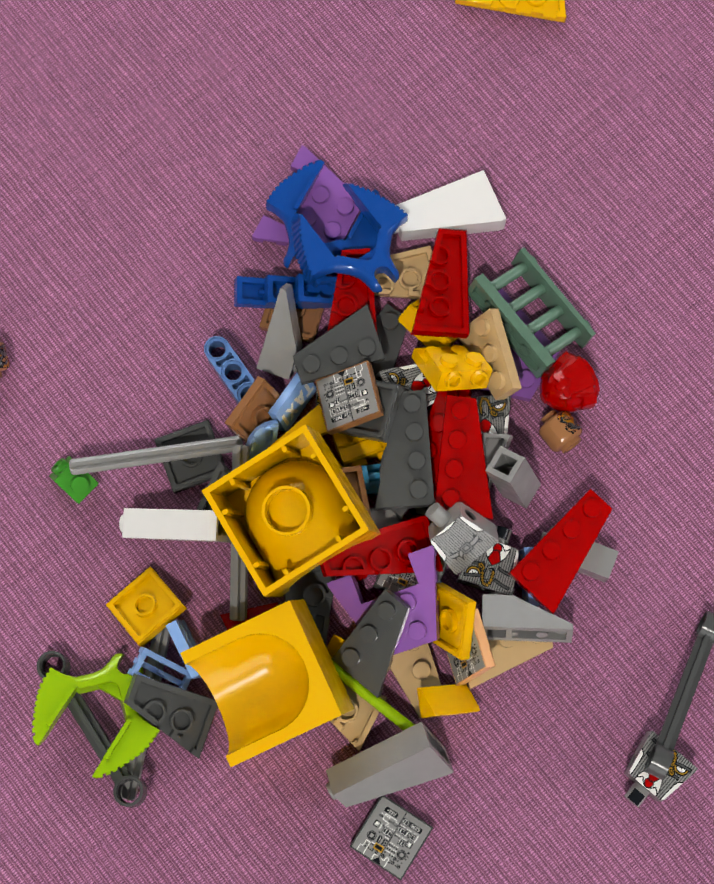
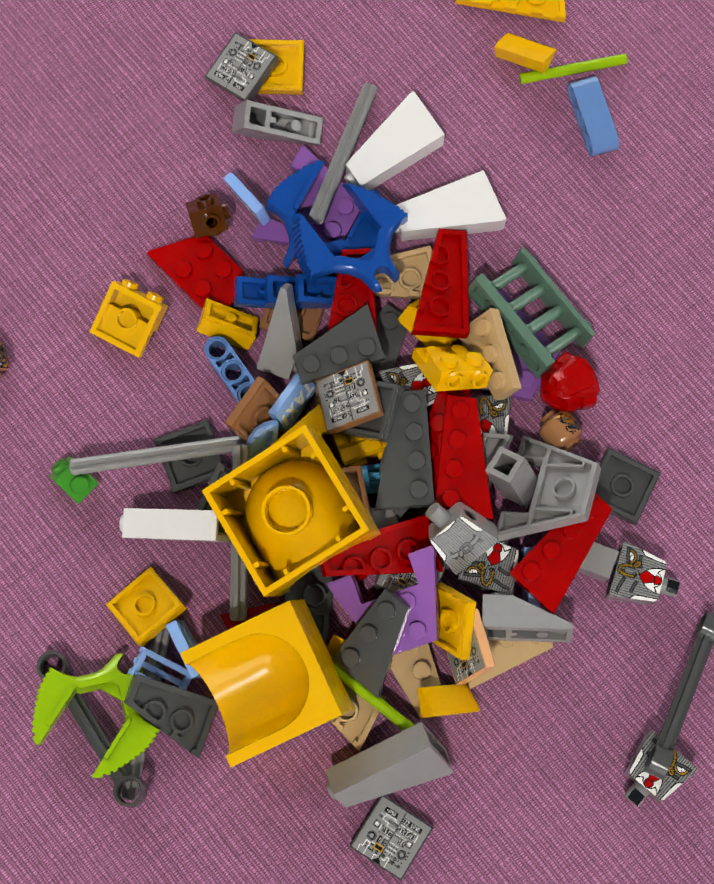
none -> yellow plate [89,278,168,358]
none -> red wing [147,236,244,310]
none -> reddish brown brick [185,194,231,239]
none -> yellow slope [197,299,259,350]
none -> tile [205,32,280,101]
none -> light blue tile [223,172,271,226]
none -> light grey slope [232,100,323,145]
none -> yellow tile [250,39,305,95]
none -> light grey axle [309,82,377,225]
none -> white slope [344,91,445,190]
none -> yellow slope [494,33,557,74]
none -> light grey wing [497,435,601,542]
none -> lime bar [519,53,628,85]
none -> medium blue beam [568,76,619,157]
none -> dark grey tile [595,448,661,526]
none -> torso [605,542,680,605]

